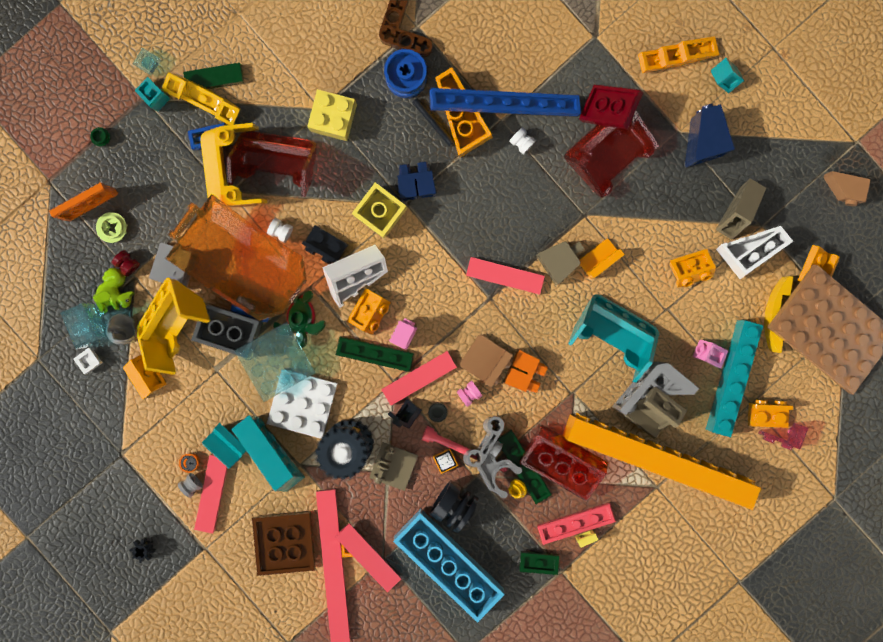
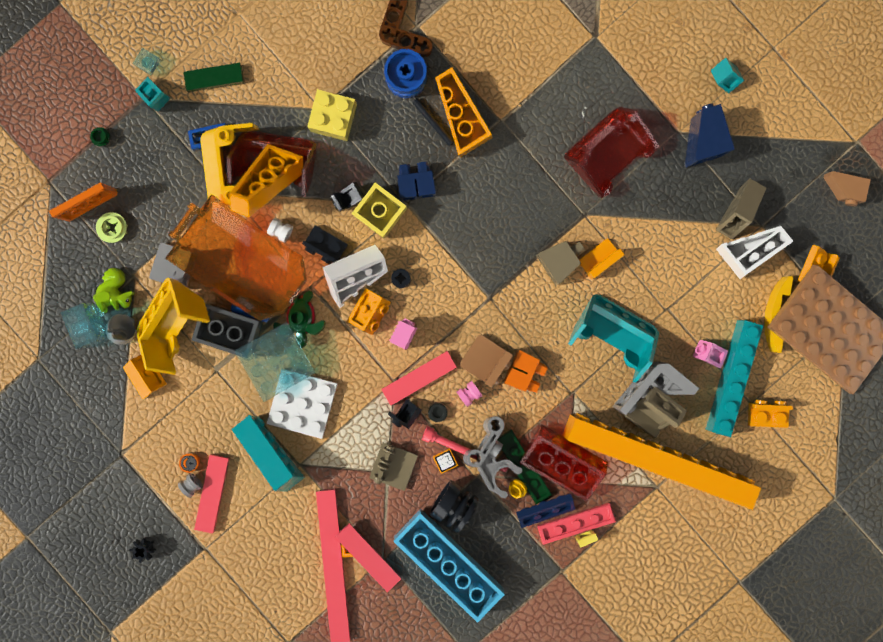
white plate [74,347,103,374] -> none
dark red wheel [111,250,140,277] -> none
yellow slope [161,72,241,125] -> none
teal panel [202,423,246,469] -> none
reddish brown plate [252,512,316,576] -> none
black plate [315,419,374,480] -> none
dark green tile [335,336,414,372] -> none
blue plate [430,88,581,117] -> none
coral tile [466,257,545,295] -> none
white wheel [509,127,536,154] -> none
dark green plate [519,551,560,575] -> none
dark red tile [579,84,643,129] -> none
light orange slope [638,36,719,73] -> none
light orange bracket [670,249,716,288] -> none
clear pink bracket [758,423,808,451] -> none
none -> light orange wedge [229,144,303,217]
none -> black bracket [331,182,364,212]
none -> black wheel [391,269,411,289]
none -> dark blue plate [516,493,575,528]

